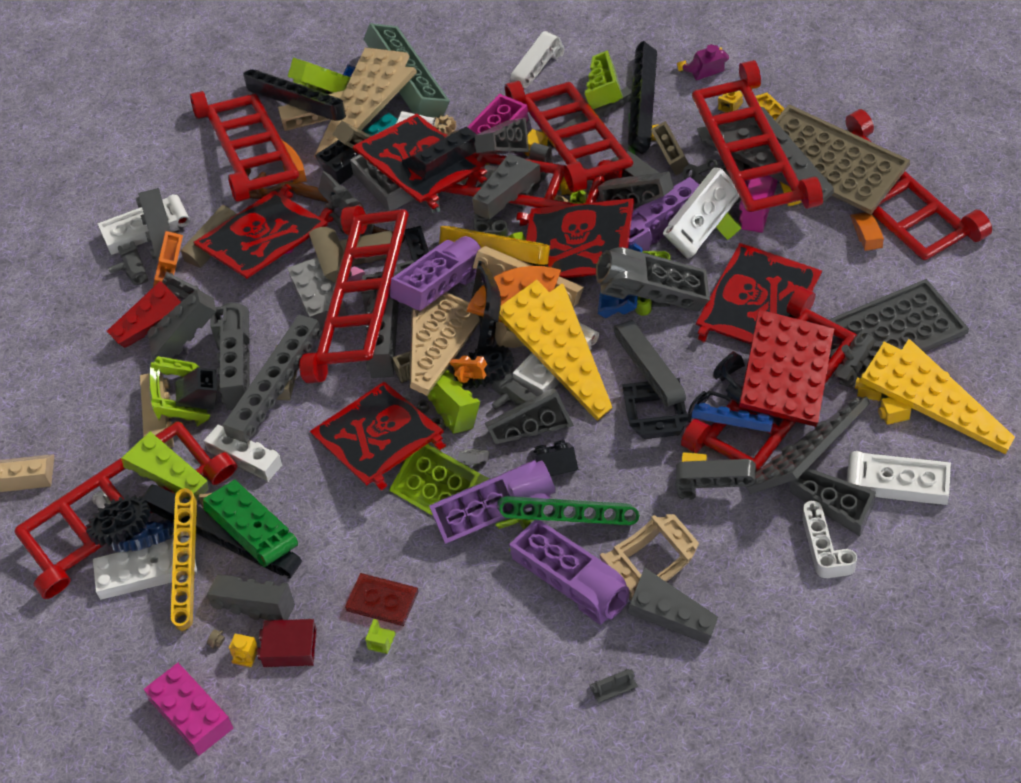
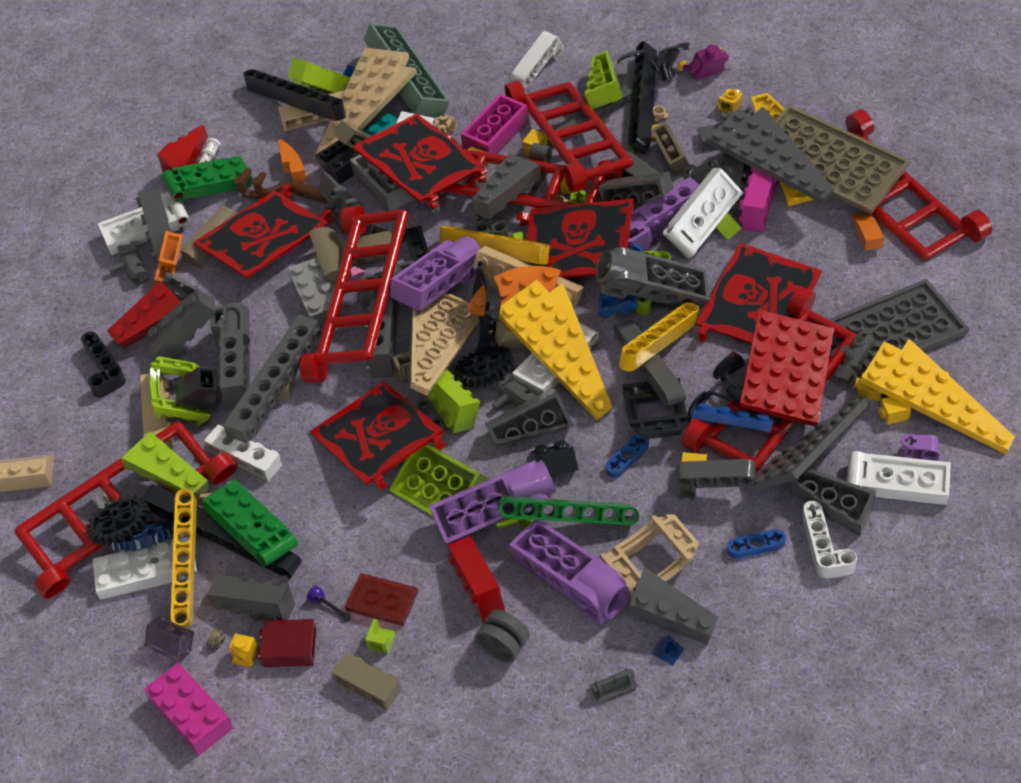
red fence [190,91,299,202] -> none
black slope [402,127,477,181] -> none
orange hips [449,355,487,383] -> none
light grey hinge [458,448,490,466] -> none
dark grey wedge [474,118,529,154] -> none
red fence [692,60,823,212] -> none
none -> black beam [81,331,126,398]
none -> clear purple brick [144,616,194,662]
none -> red wedge [157,125,208,172]
none -> green hinge [160,156,253,202]
none -> white pin [199,138,221,163]
none -> hinge [306,585,351,621]
none -> dark tan brick [332,653,402,711]
none -> red wedge [447,536,506,624]
none -> dark grey wheel [474,609,530,663]
none -> blue beam [606,434,649,478]
none -> black plant [617,42,690,80]
none -> yellow beam [619,303,699,371]
none -> clear blue slope [651,635,684,665]
none -> tan plate [653,106,669,122]
none -> blue beam [727,529,786,559]
none -> medium lavender piece [899,433,940,461]

